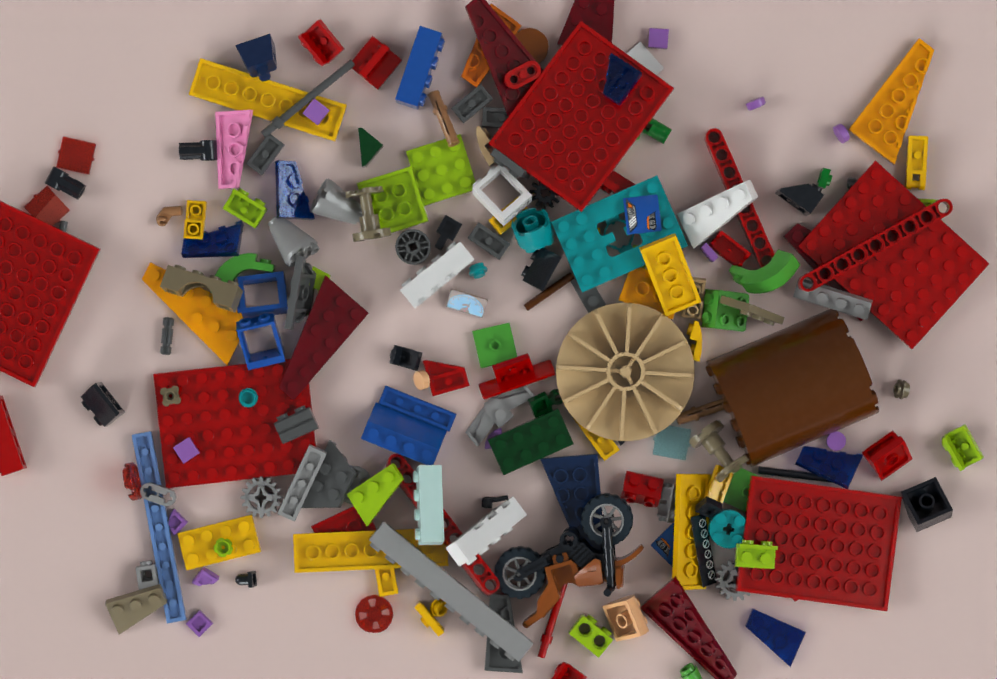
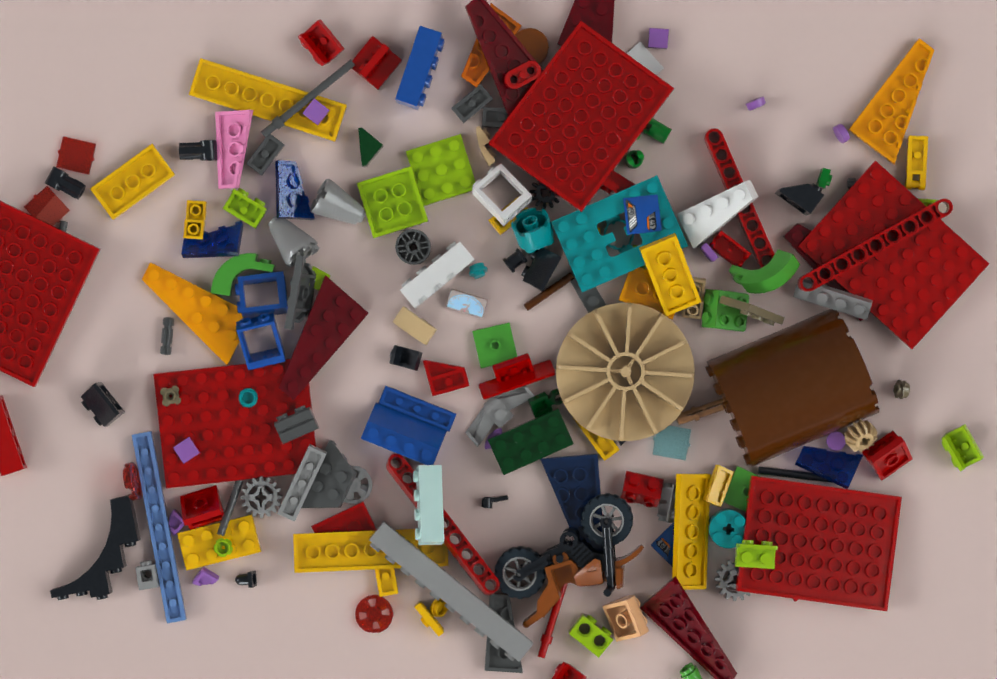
dark tan wing [105,584,167,635] -> none
light grey beam [140,482,177,506] -> none
medium nougat arm [156,206,182,226] -> none
dark tan arch [160,265,243,313] -> none
medium lavender tile [186,610,213,637] -> none
dark blue torso [236,34,277,81] -> none
dark tan piece [345,186,391,242] -> none
lime wing [346,463,404,526] -> none
light nougat tile [413,370,430,390] -> none
medium nougat pin [428,90,460,147] -> none
black plate [435,215,462,250] -> none
white wedge [446,496,527,567] -> none
dark grey plate [468,222,510,260] -> none
dark grey wing [490,148,531,179] -> none
clear blue wing [603,53,642,106] -> none
yellow slope [686,320,702,362] -> none
dark tan piece [689,420,749,483] -> none
black sticker [691,514,717,588] -> none
black plate [695,496,722,519] -> none
clear blue wing [745,608,806,667] -> none
black slope [901,477,953,532] -> none
none -> black arch [50,495,141,600]
none -> yellow plate [90,144,175,220]
none -> red bracket [180,485,225,530]
none -> dark grey bar [217,480,243,536]
none -> tan slope [393,306,437,345]
none -> black bush [502,248,528,273]
none -> green hinge [625,150,644,169]
none -> tan gear [844,419,878,453]

